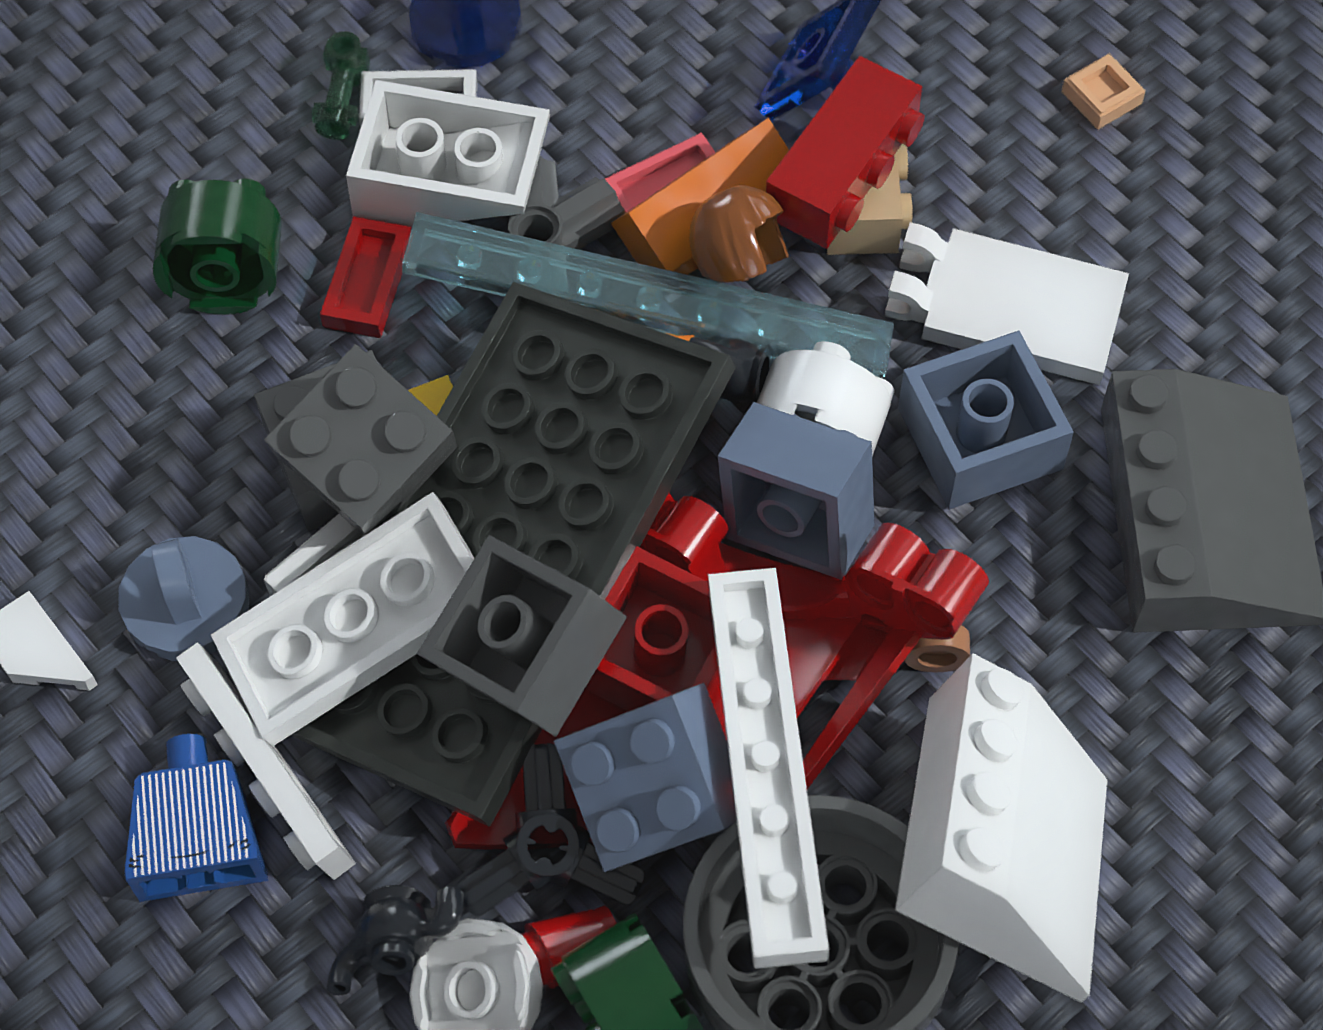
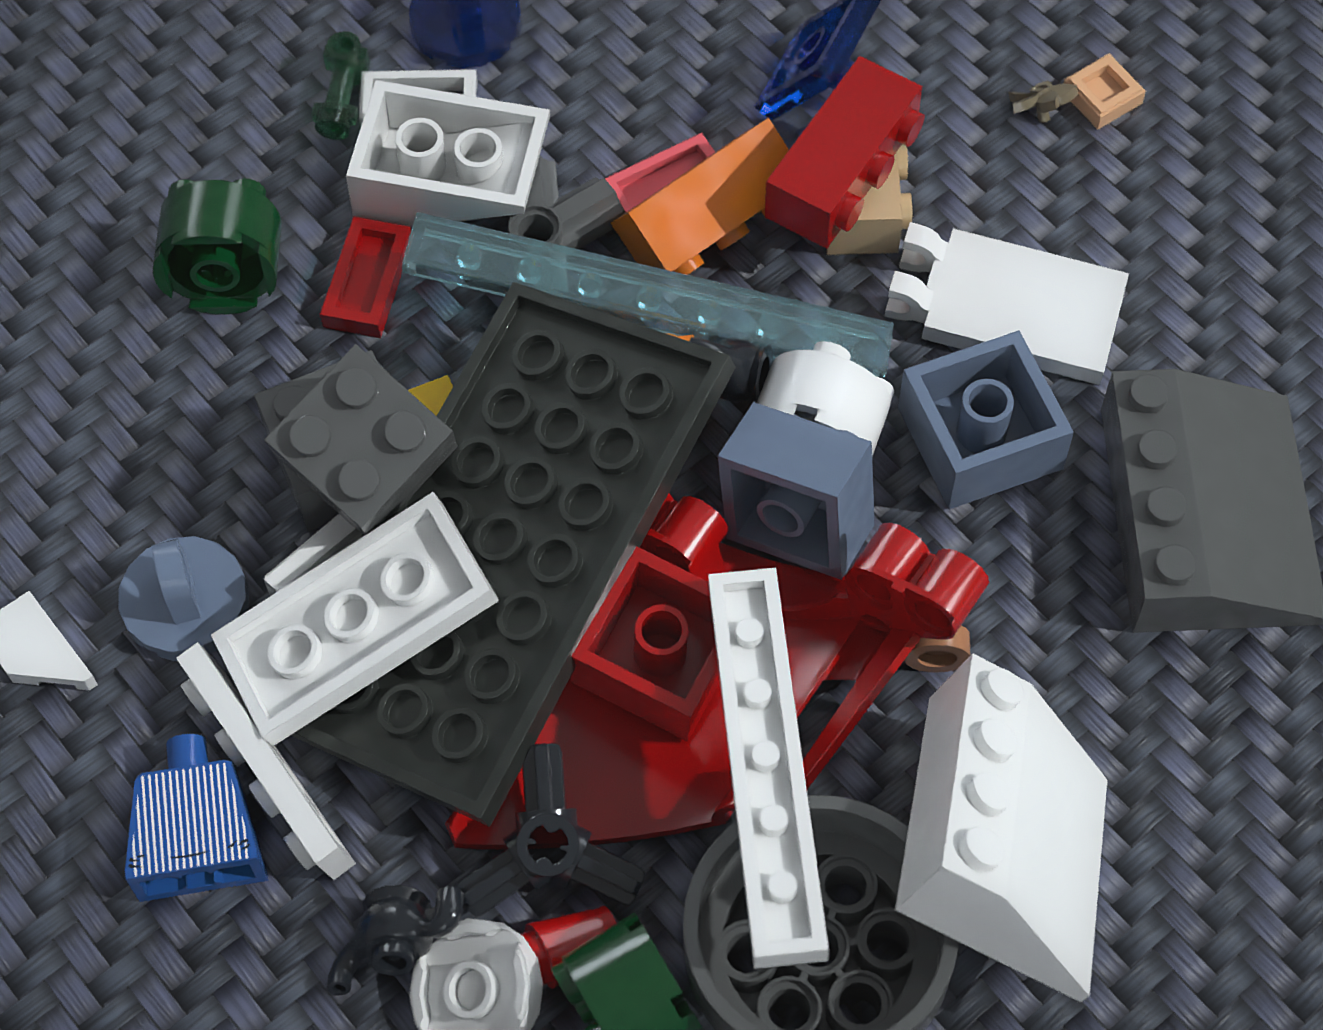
dark grey brick [417,535,627,736] -> none
sand blue brick [554,683,737,872] -> none
dark orange hair [689,185,788,284] -> none
none -> dark tan plant [1009,81,1078,122]

